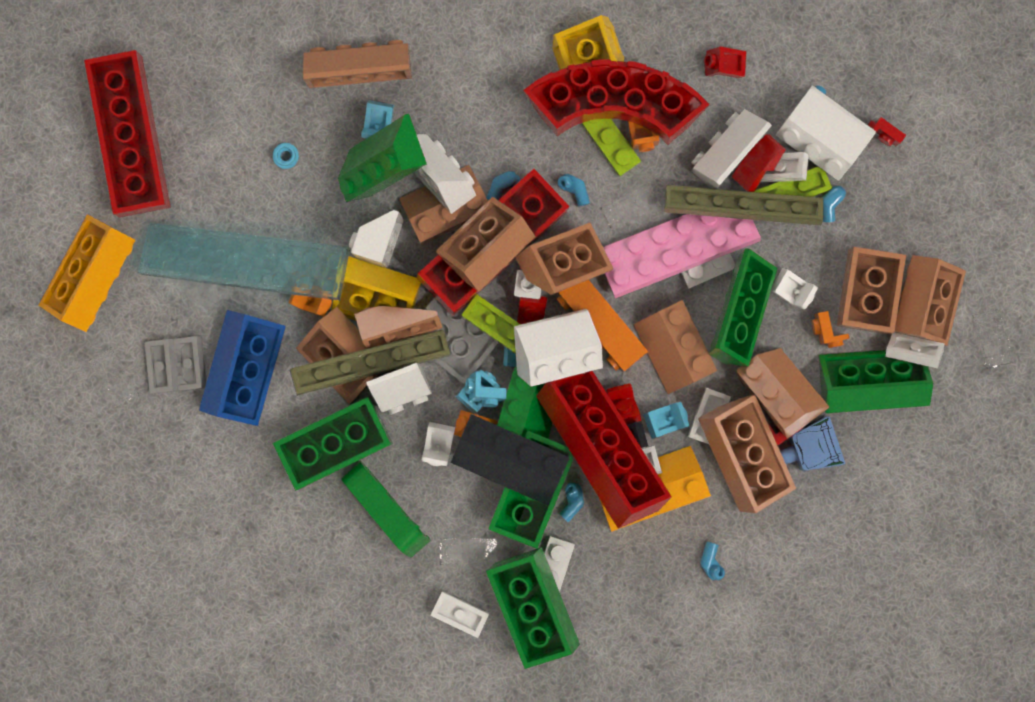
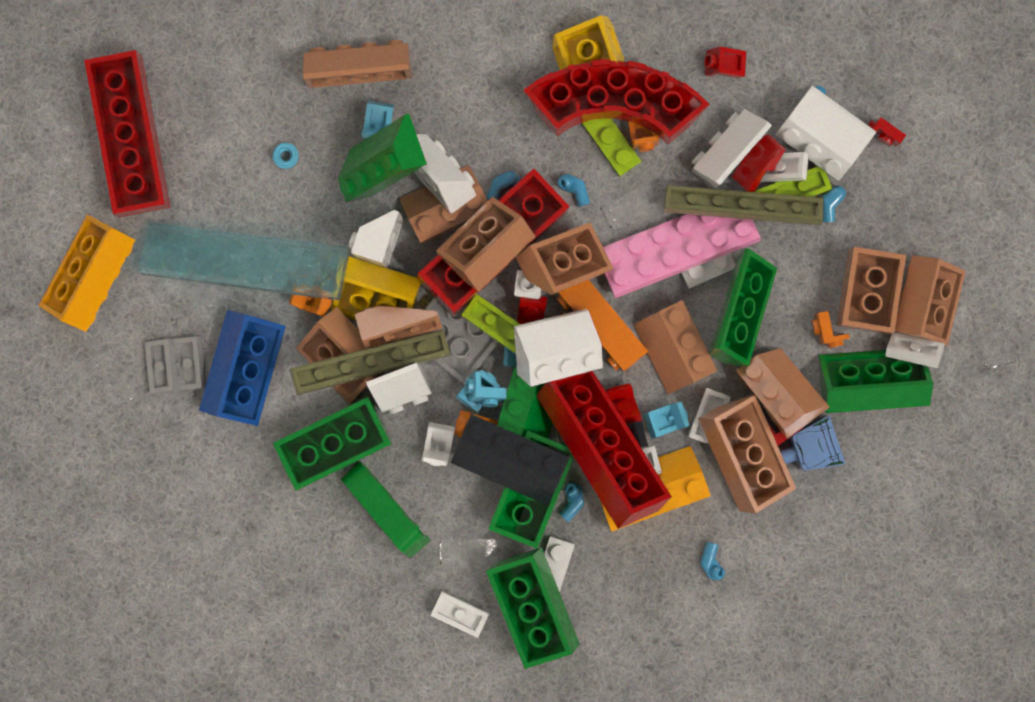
white bracket [771,268,818,309] -> none

